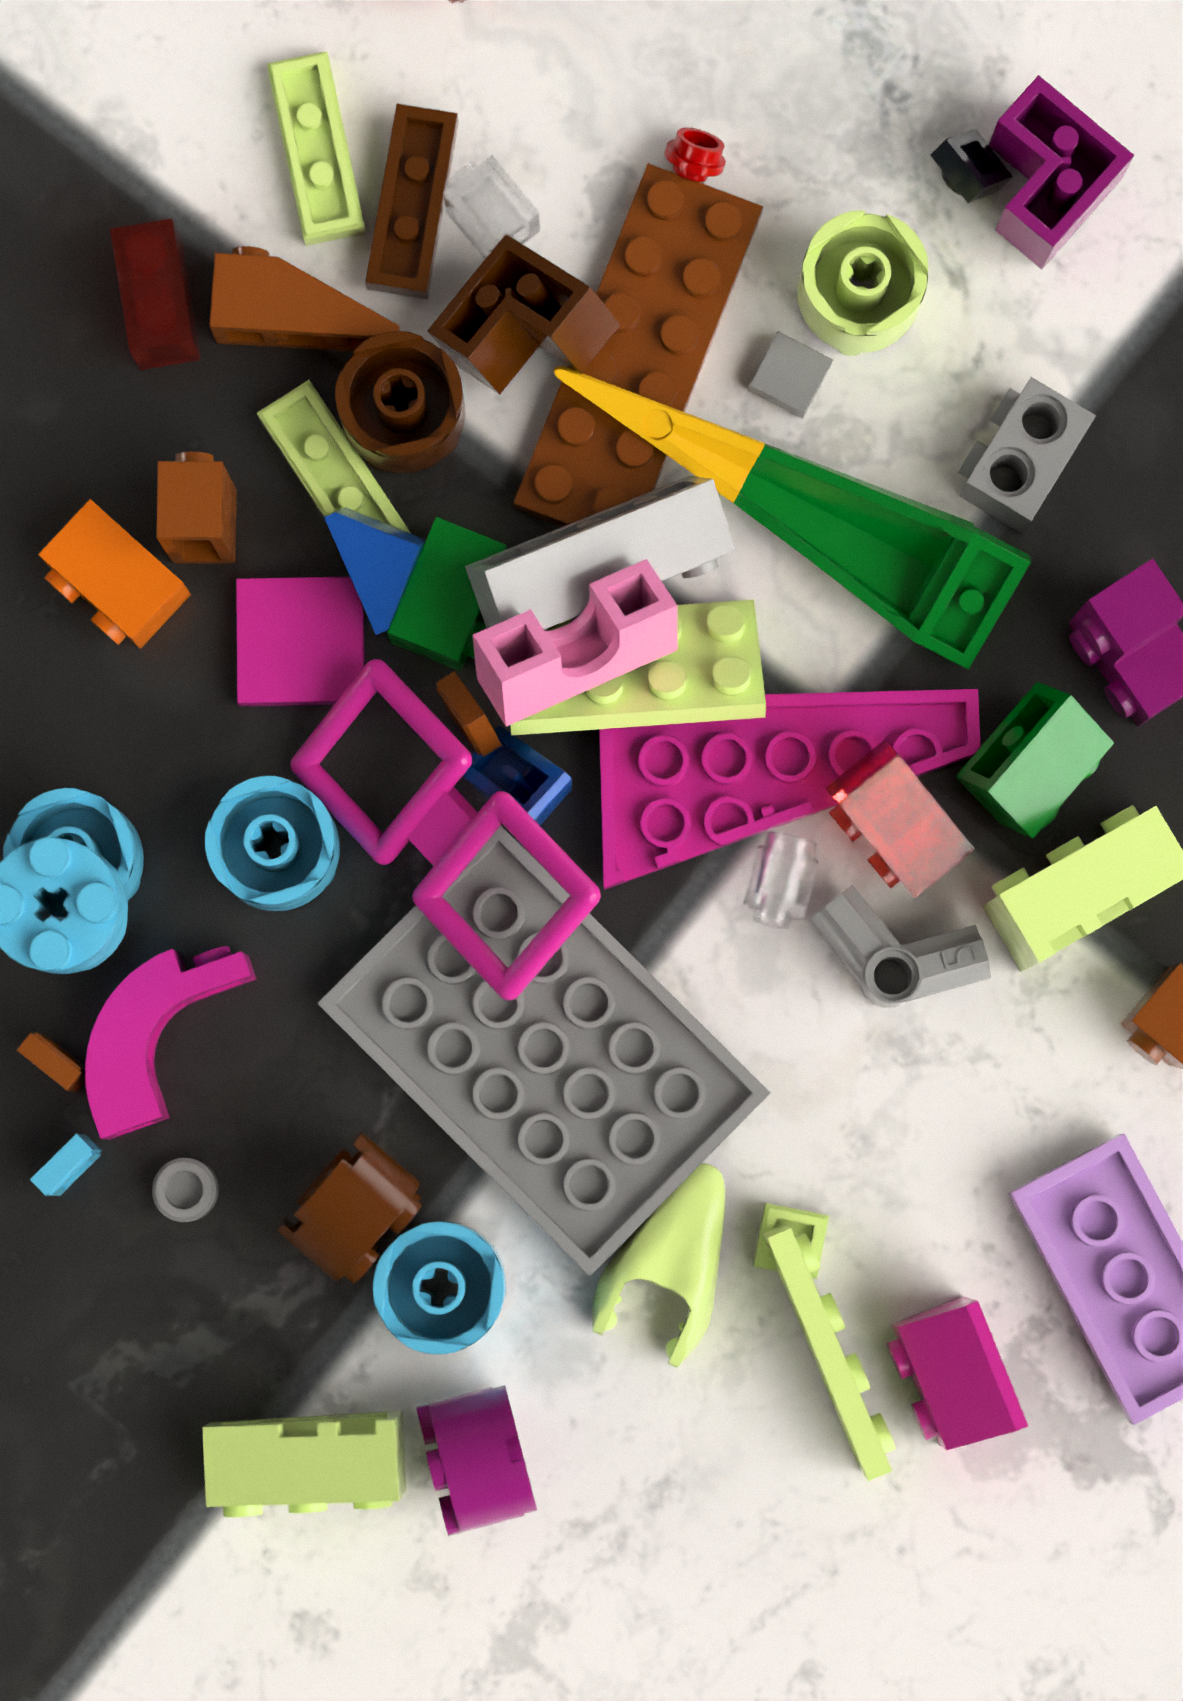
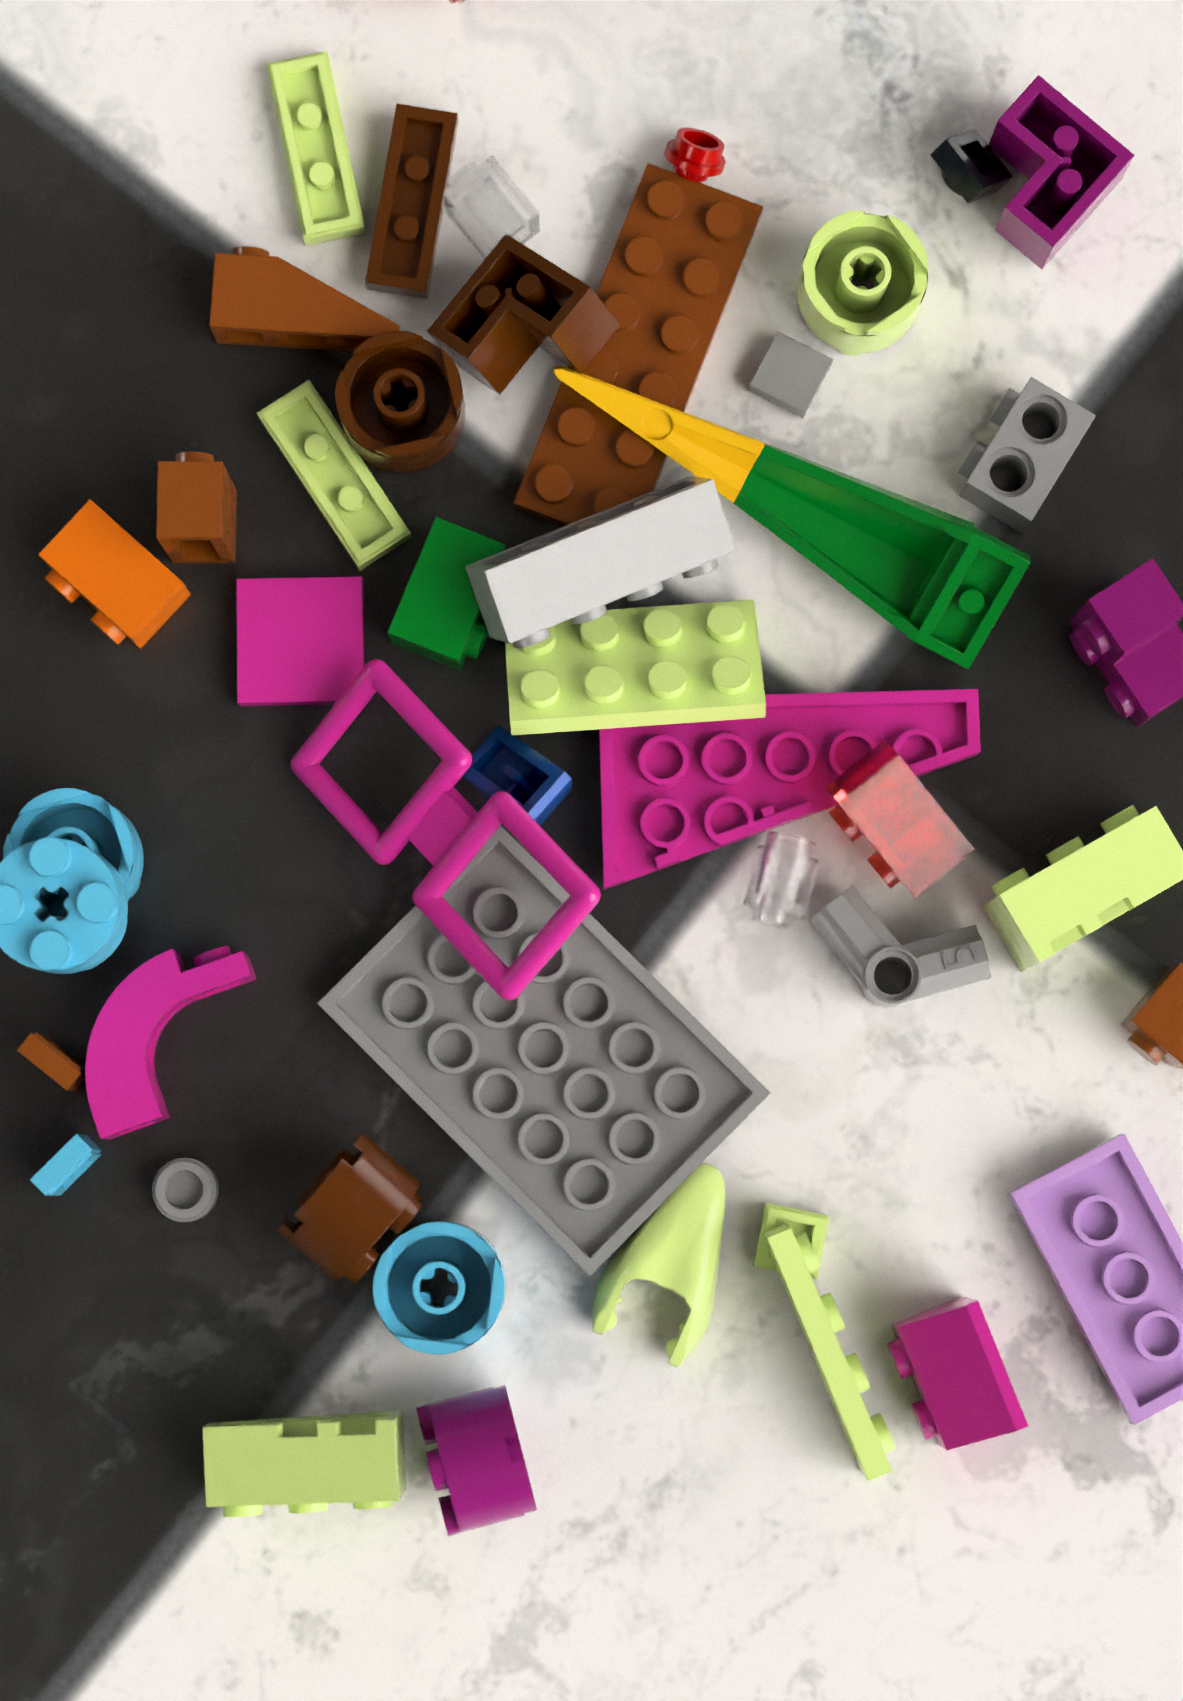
clear red brick [110,218,201,370] -> none
medium azure brick [205,776,340,911] -> none
blue slope [324,507,426,635] -> none
dark orange tile [435,671,502,757] -> none
bright pink arch [473,559,678,726] -> none
brick [955,682,1114,839] -> none

